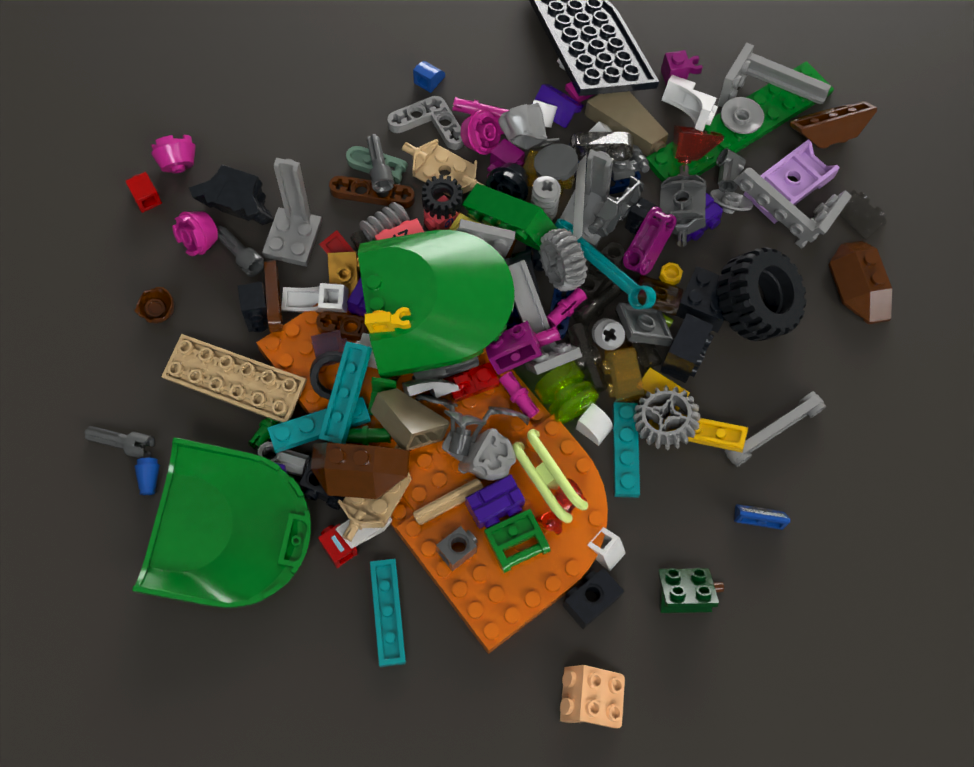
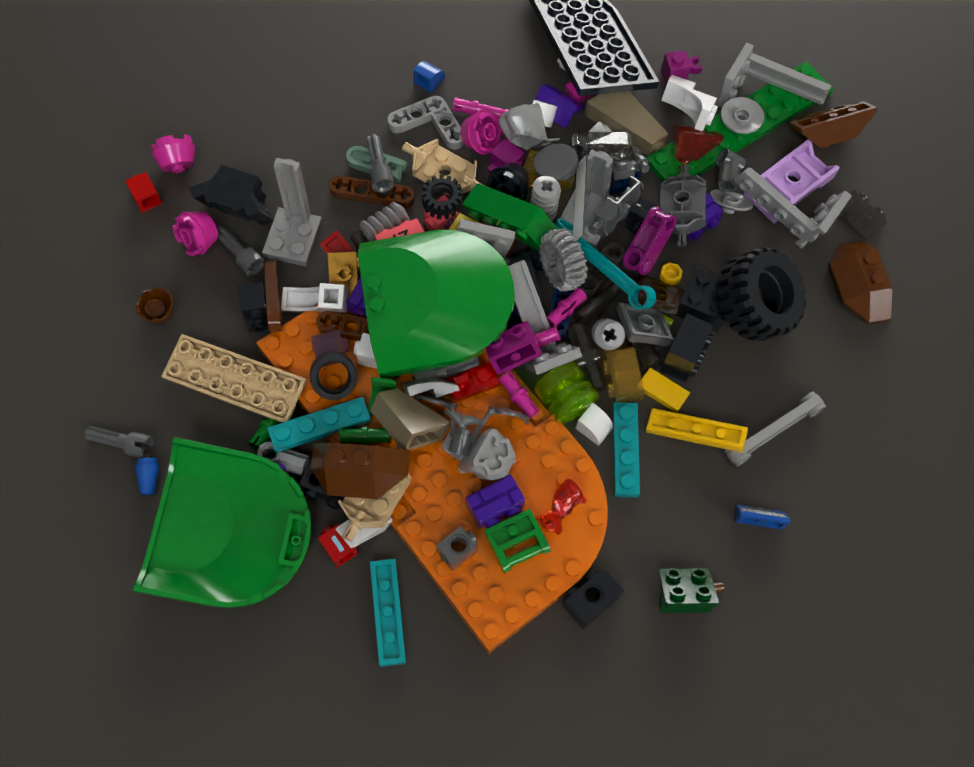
teal plate [319,341,372,444] -> none
yellow plate [365,307,411,333] -> none
tan axle [413,479,483,525] -> none
yellowish green piece [513,429,588,523] -> none
light nougat bracket [560,665,625,728] -> none
white brick [587,527,626,571] -> none
light grey gear [634,385,701,450] -> none

